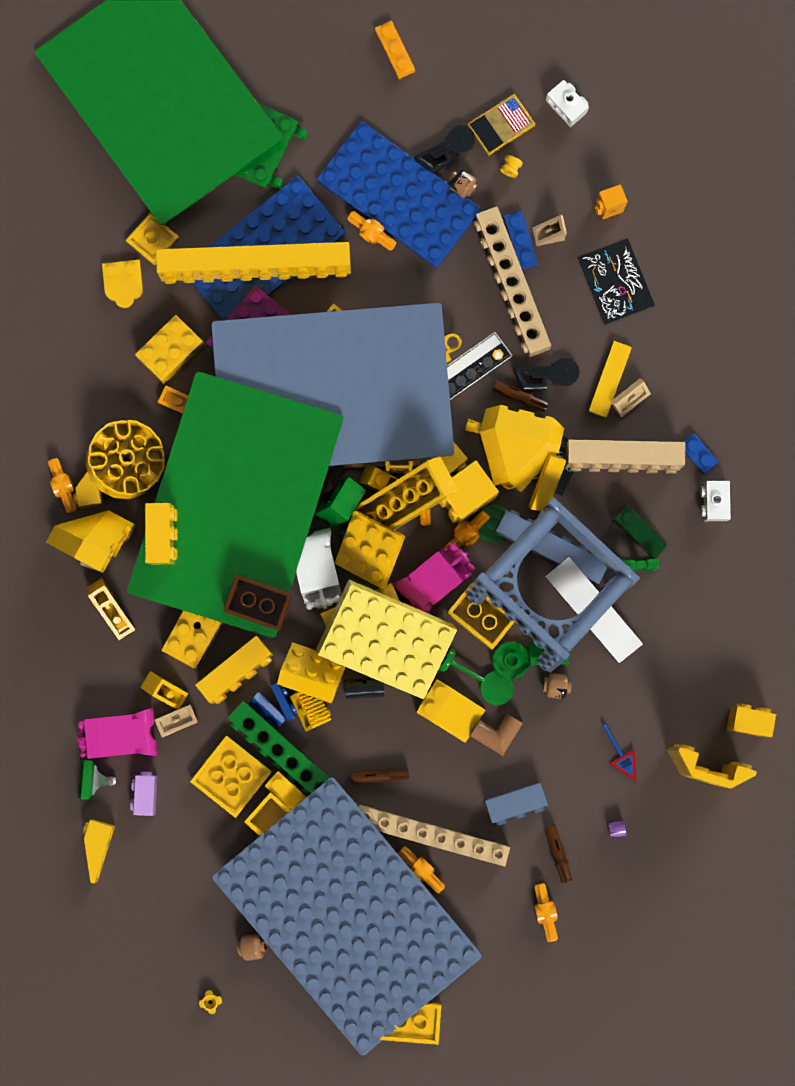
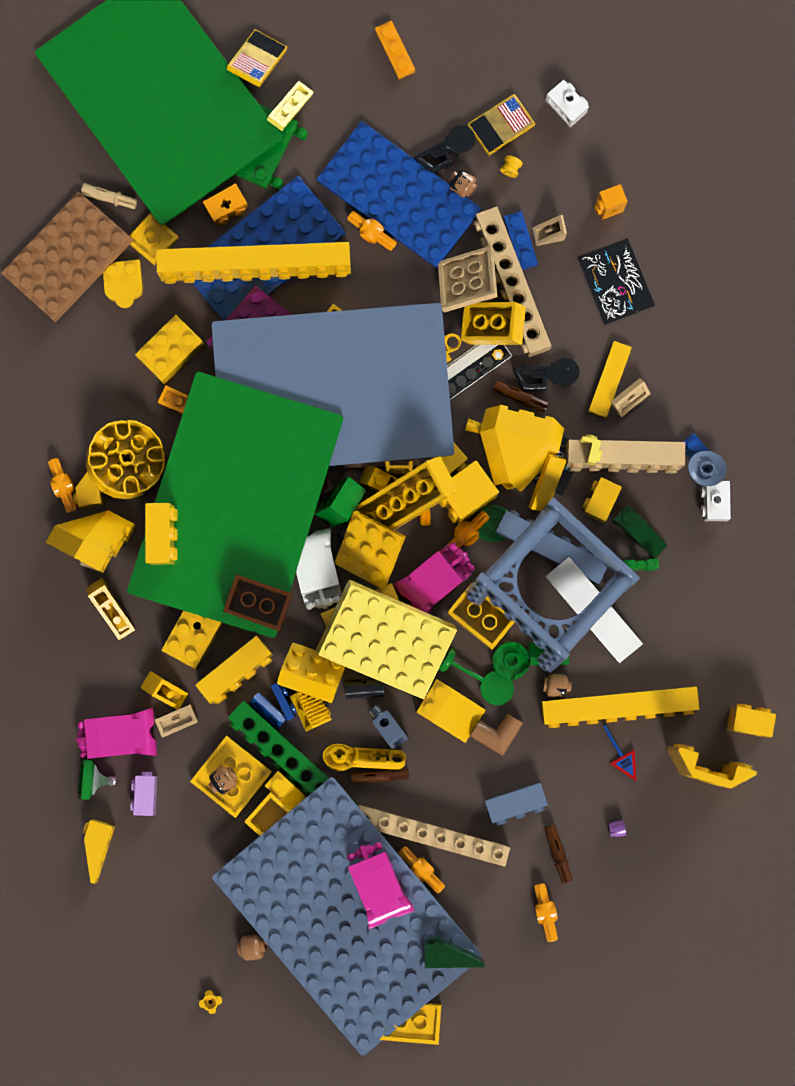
none -> medium nougat plate [1,191,133,323]
none -> tan axle [81,183,137,209]
none -> light orange brick [203,184,248,226]
none -> medium nougat head [208,765,238,795]
none -> tile [227,30,287,87]
none -> light yellow plate [267,81,314,131]
none -> yellow beam [323,744,406,771]
none -> dark pink piece [346,842,415,929]
none -> sand blue torso [369,705,409,750]
none -> dark green slope [424,937,485,968]
none -> tan plate [438,246,497,313]
none -> yellow brick [461,302,526,345]
none -> yellow brick [541,687,700,728]
none -> light yellow bracket [580,434,602,466]
none -> yellow brick [582,477,622,523]
none -> sand blue dish [688,451,727,486]

